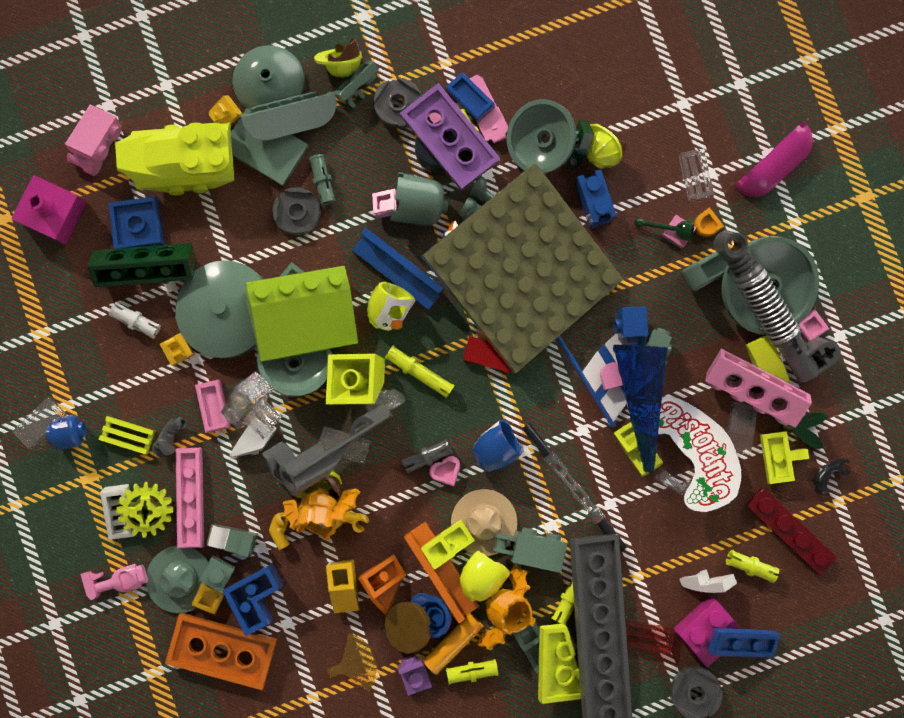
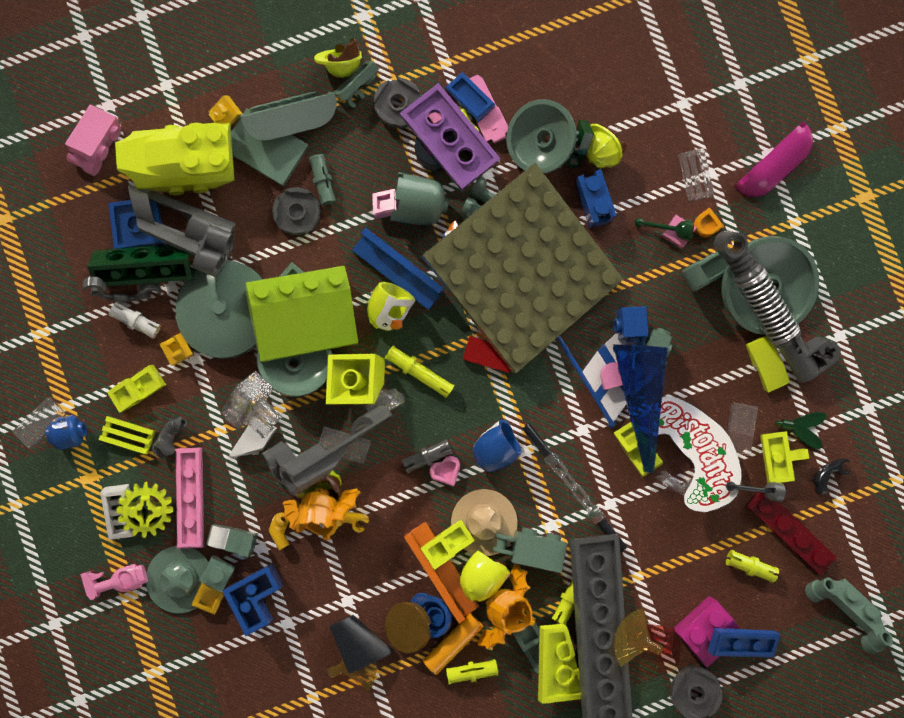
dark pink brick [11,175,87,245] -> none
orange plate [165,613,277,690] -> none
bright pink tile [195,379,231,433] -> none
sand green dish [233,45,305,109] -> none
yellow slope [326,560,359,613] -> none
orange slope [358,554,407,616] -> none
medium lavender bracket [398,655,432,696] -> none
white slope [680,569,737,593] -> none
bright pink brick [705,348,811,428] -> none
bright pink tile [798,309,829,342] -> none
none -> dark grey piece [82,277,161,303]
none -> neon yellow slope [107,365,166,413]
none -> dark grey panel [128,185,236,277]
none -> black slope [330,614,393,674]
none -> clear yellow hand [614,608,663,667]
none -> hinge [726,481,786,503]
none -> sand green plate [805,578,893,655]

